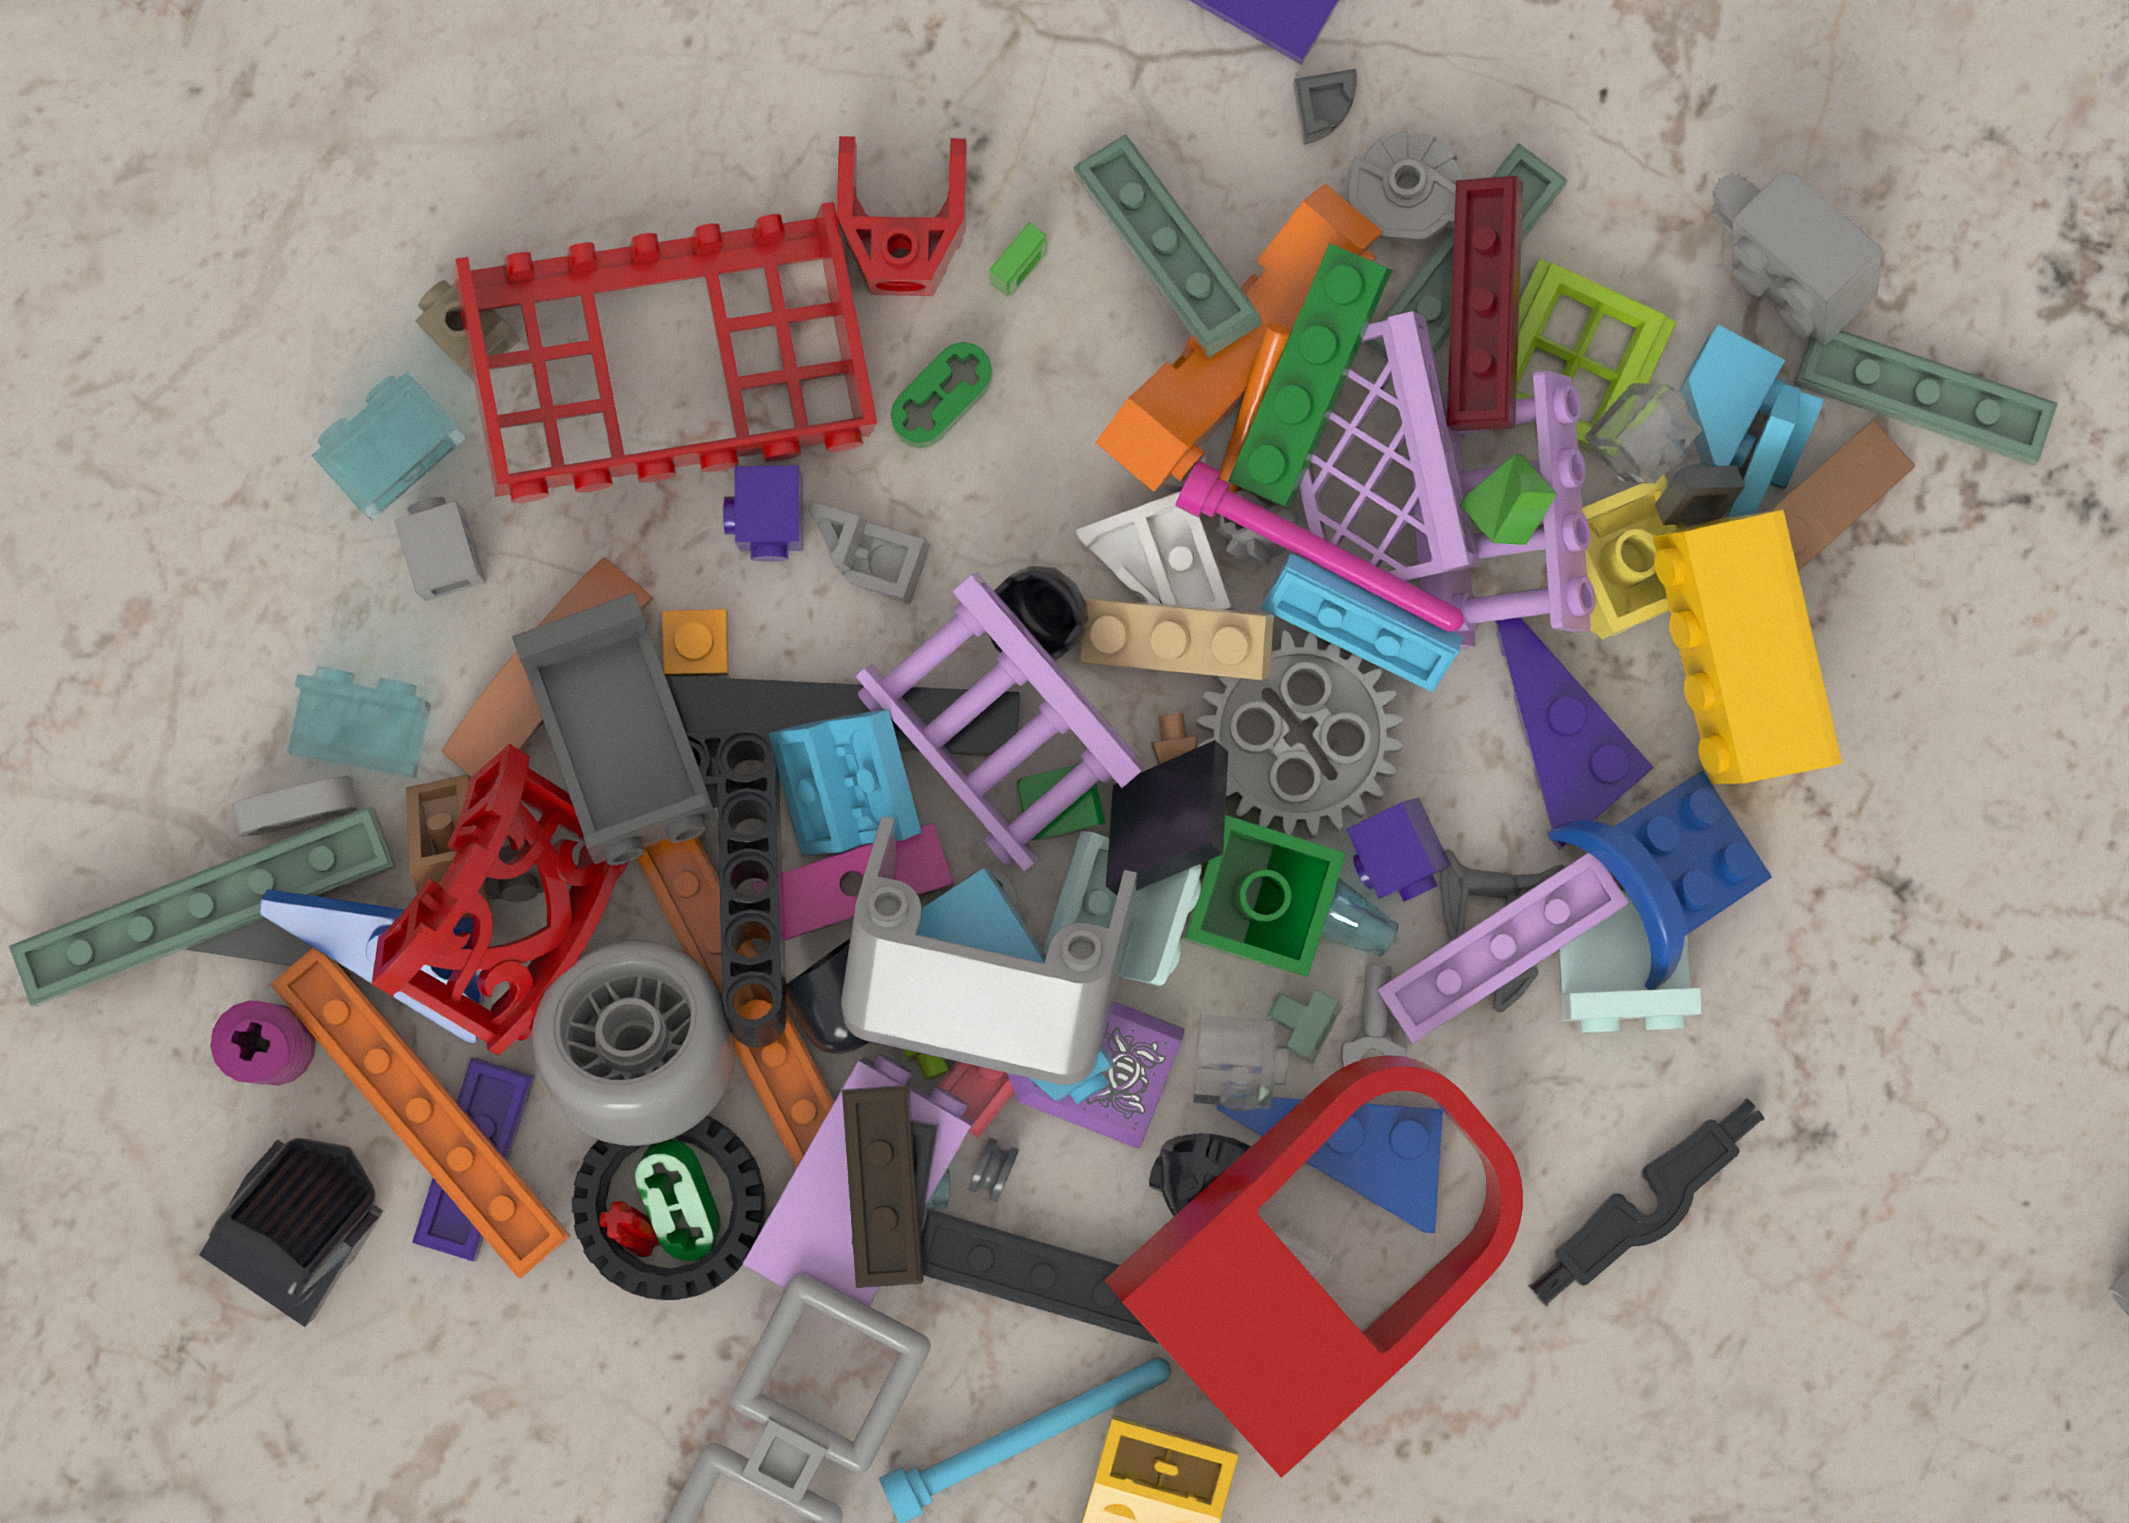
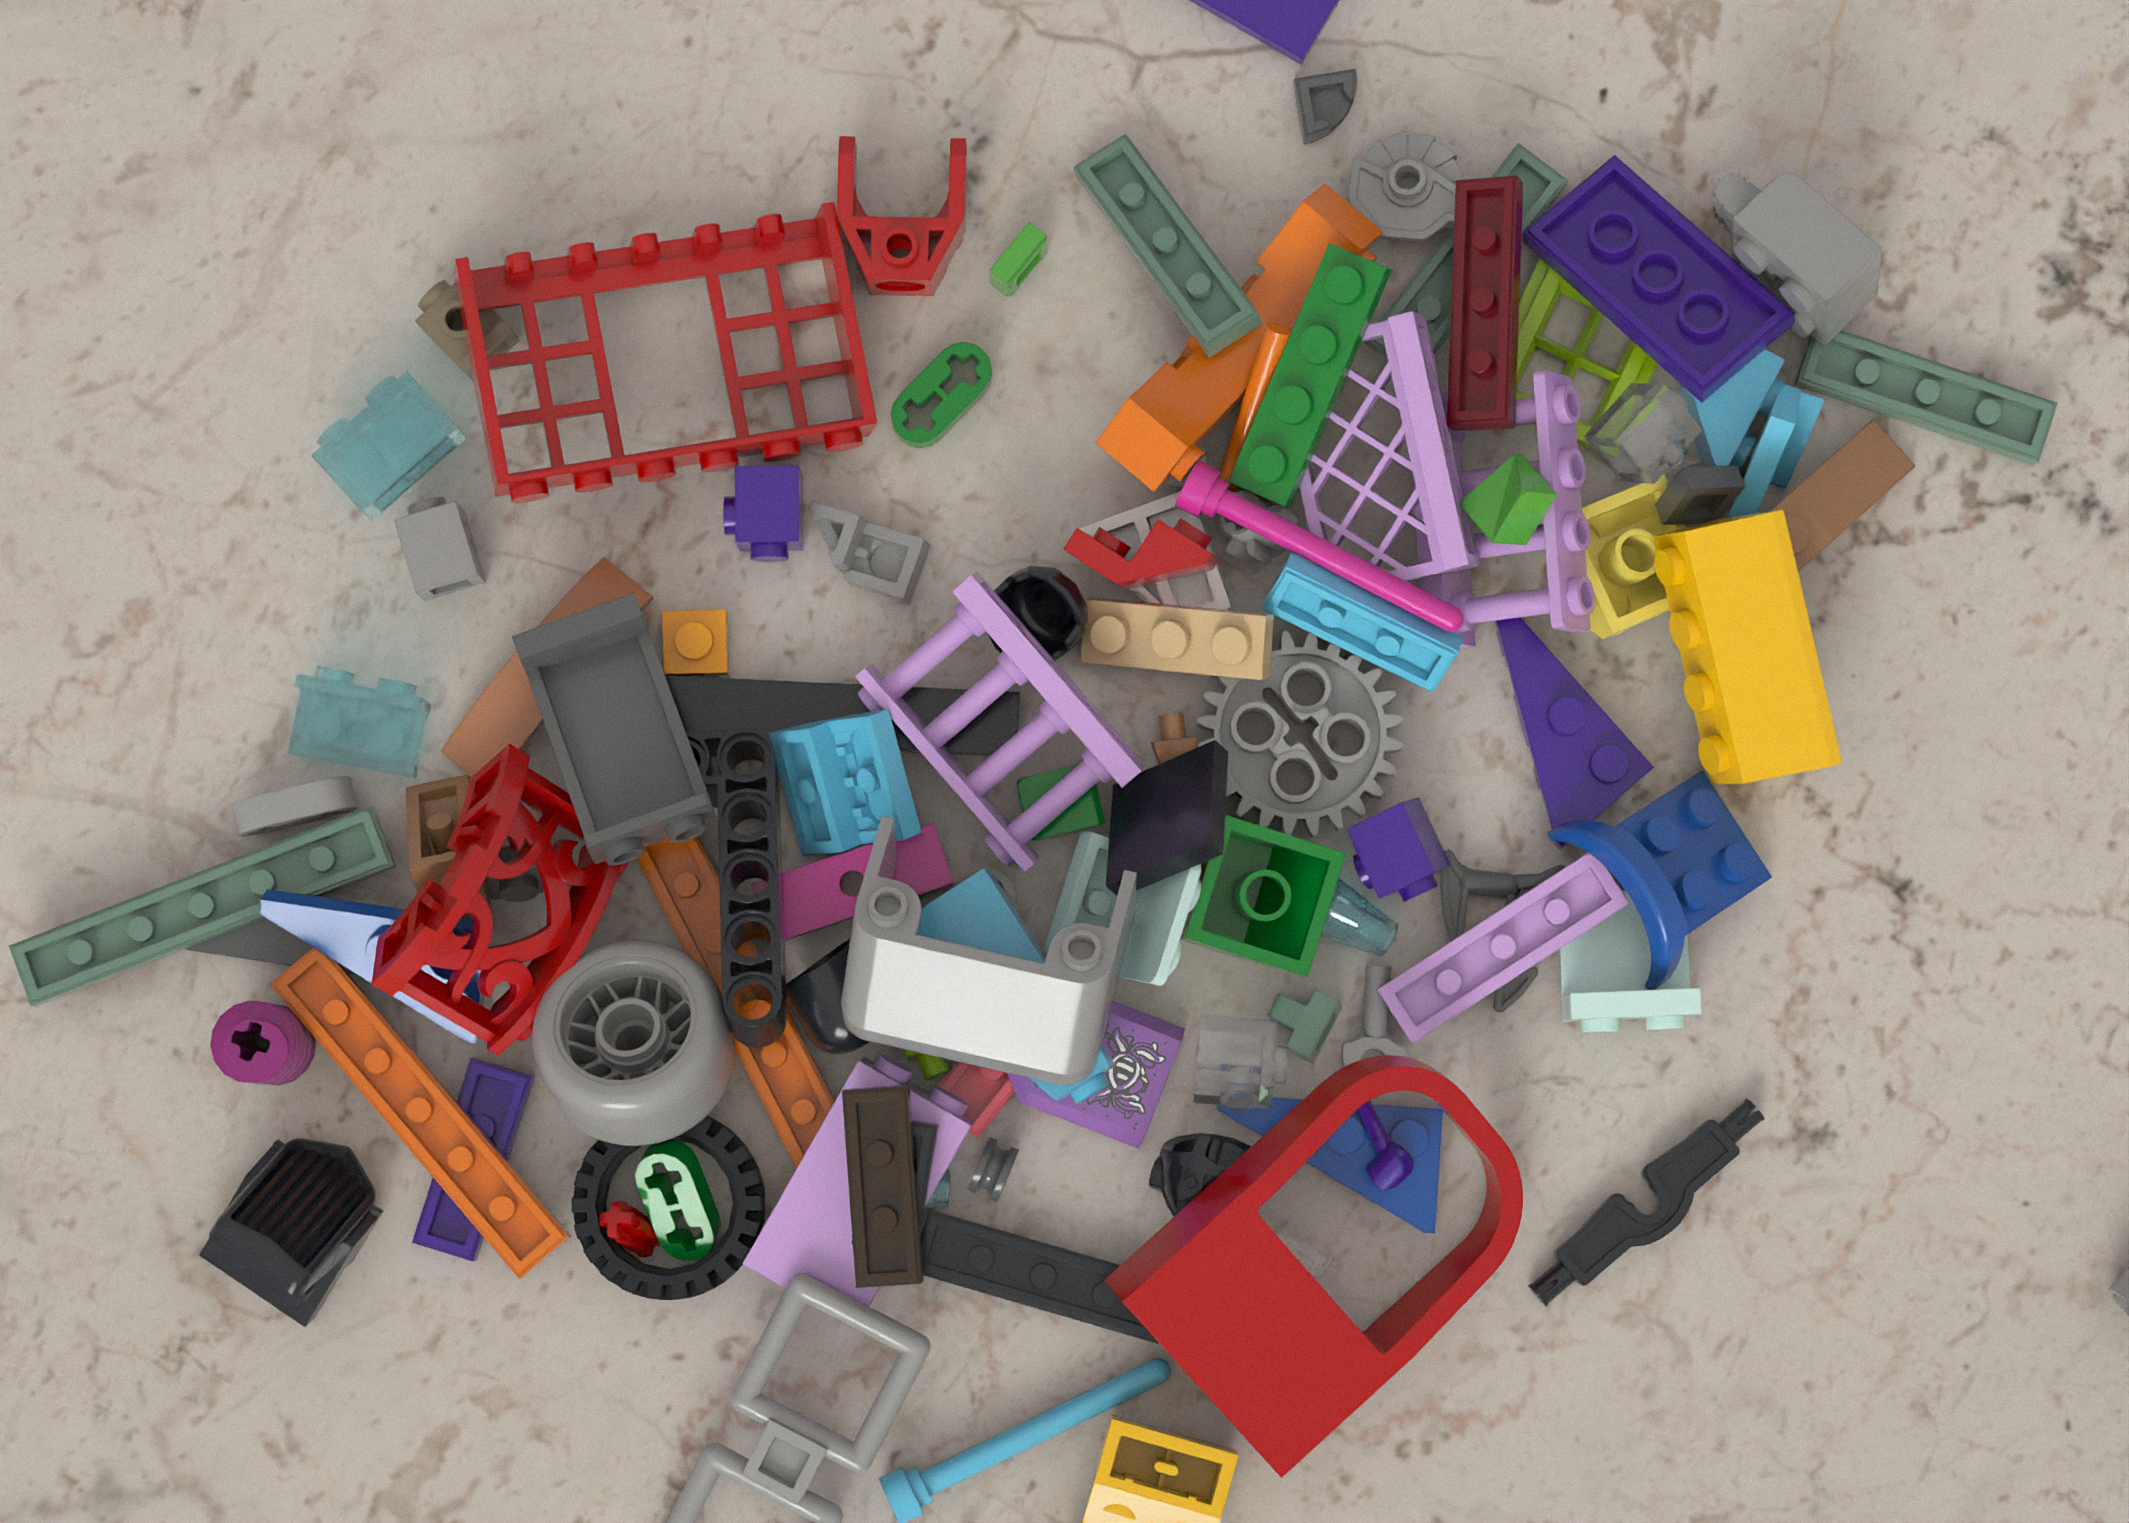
none -> red slope [1063,518,1220,589]
none -> dark purple hand [1357,1100,1414,1190]
none -> dark purple tile [1523,155,1795,403]

